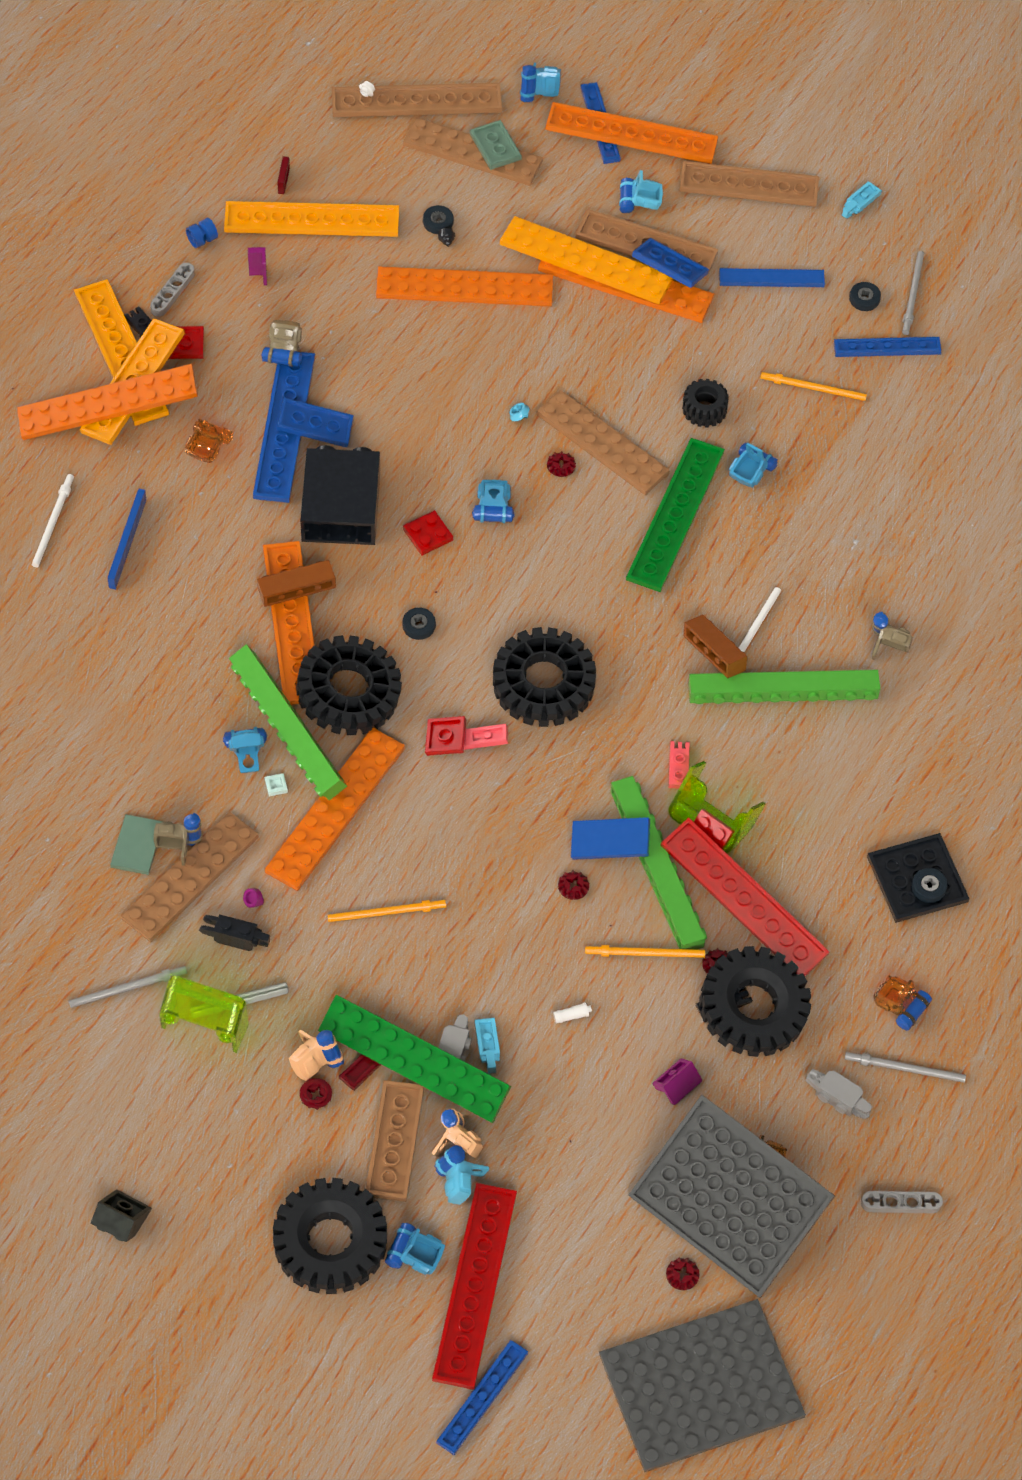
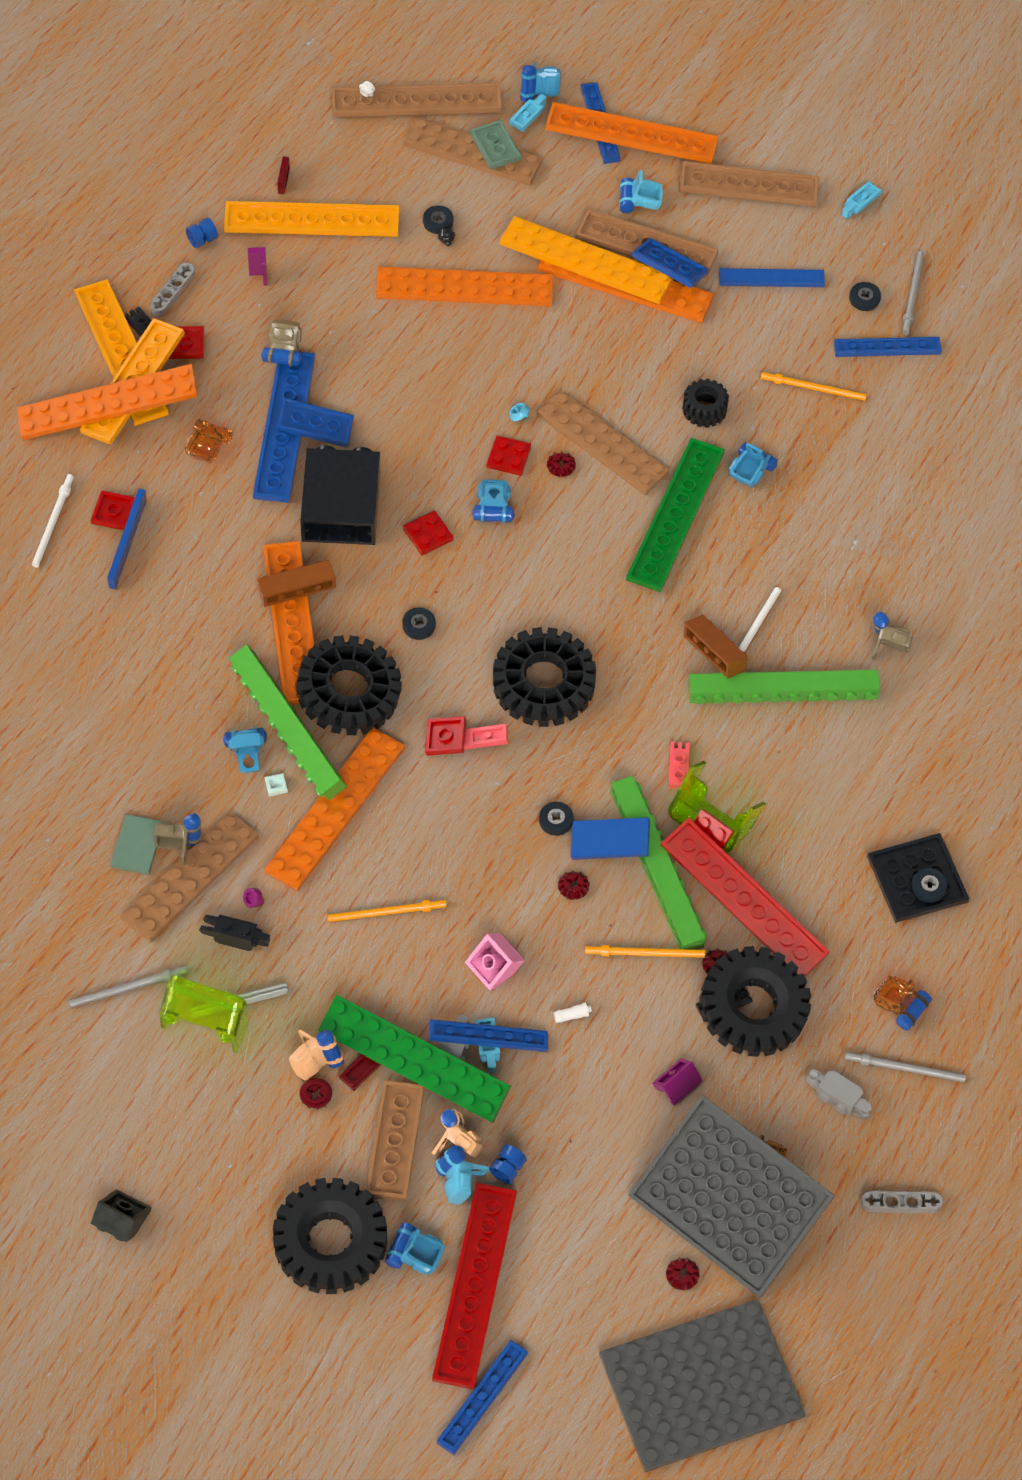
none -> red plate [91,490,135,530]
none -> blue tile [428,1019,548,1052]
none -> bright pink slope [465,932,525,990]
none -> red plate [487,435,531,476]
none -> blue wheel [489,1145,527,1184]
none -> medium azure hinge [509,94,547,132]
none -> black bush [539,801,574,836]

